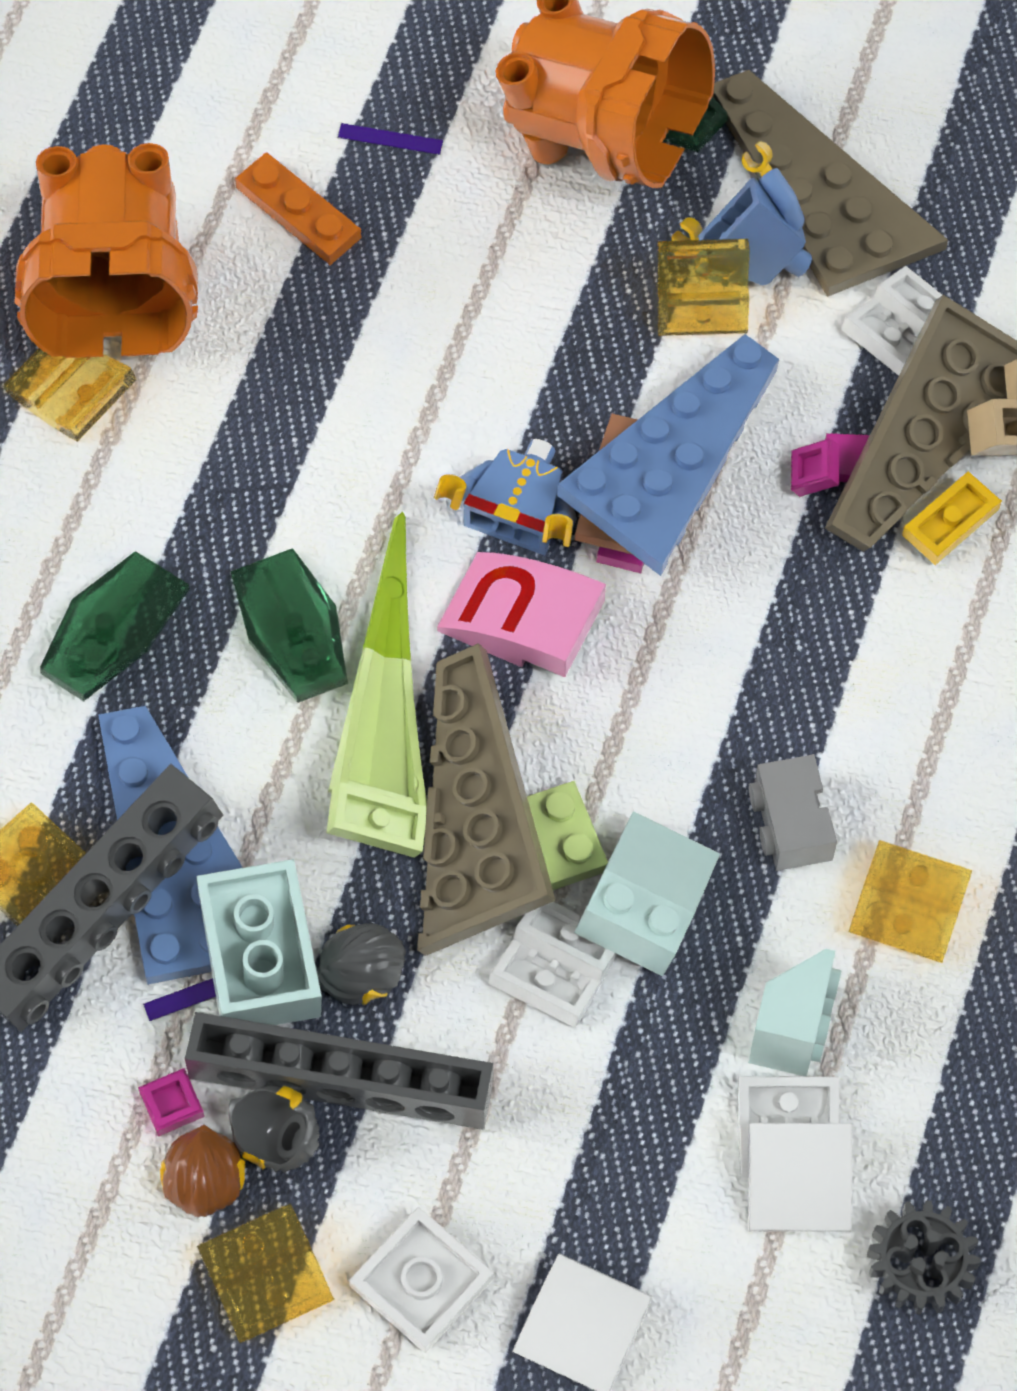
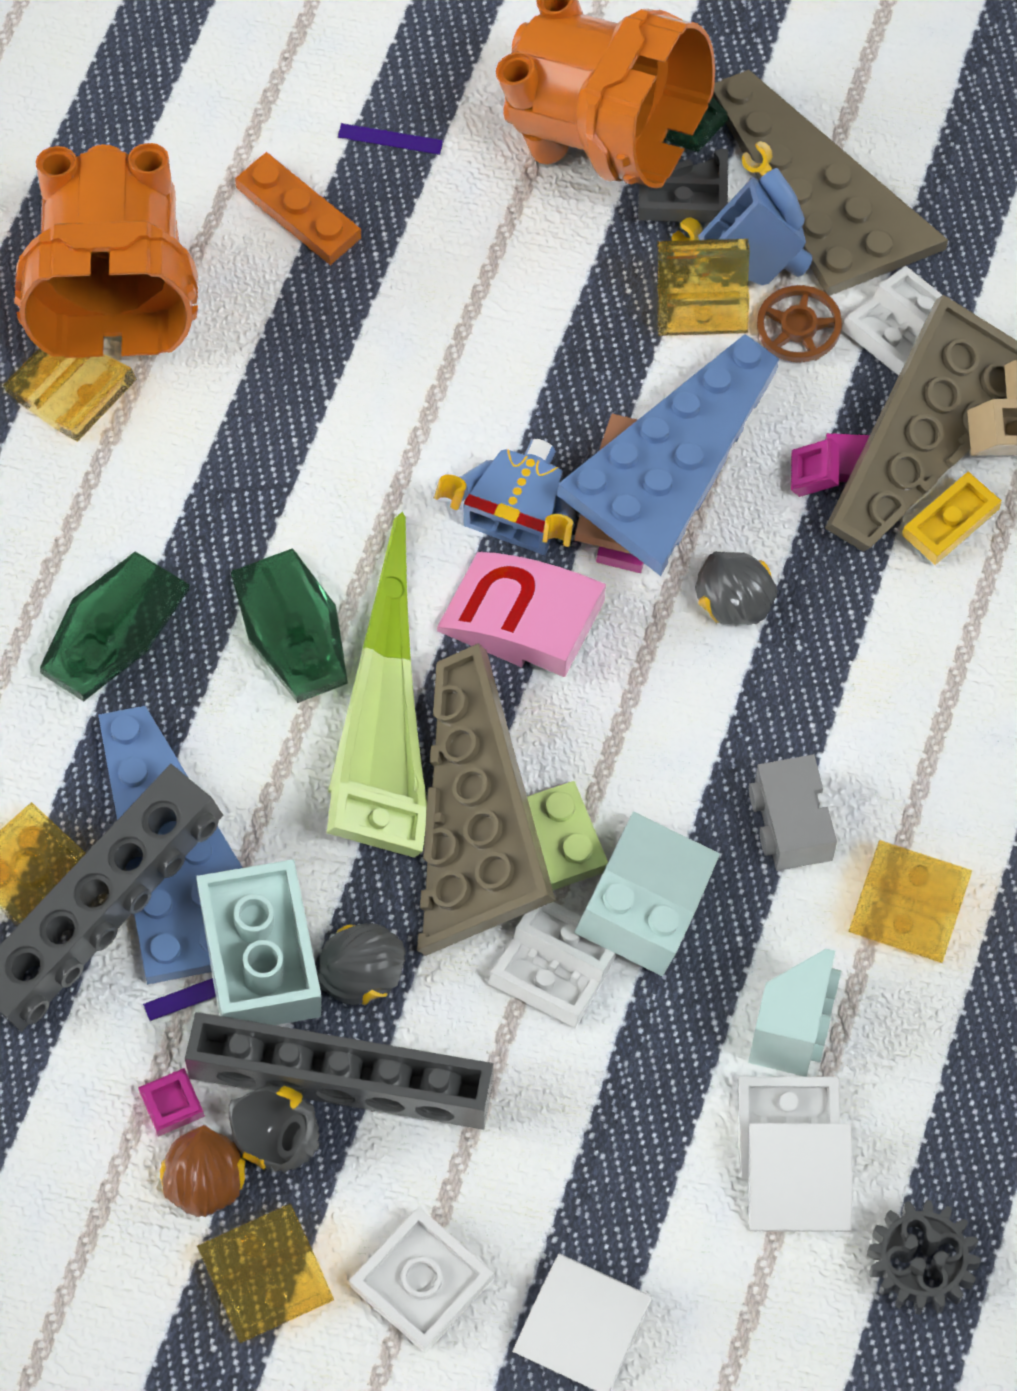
none -> dark grey wing [638,149,728,223]
none -> dark grey hair [695,551,778,625]
none -> dark orange wheel [757,285,842,362]

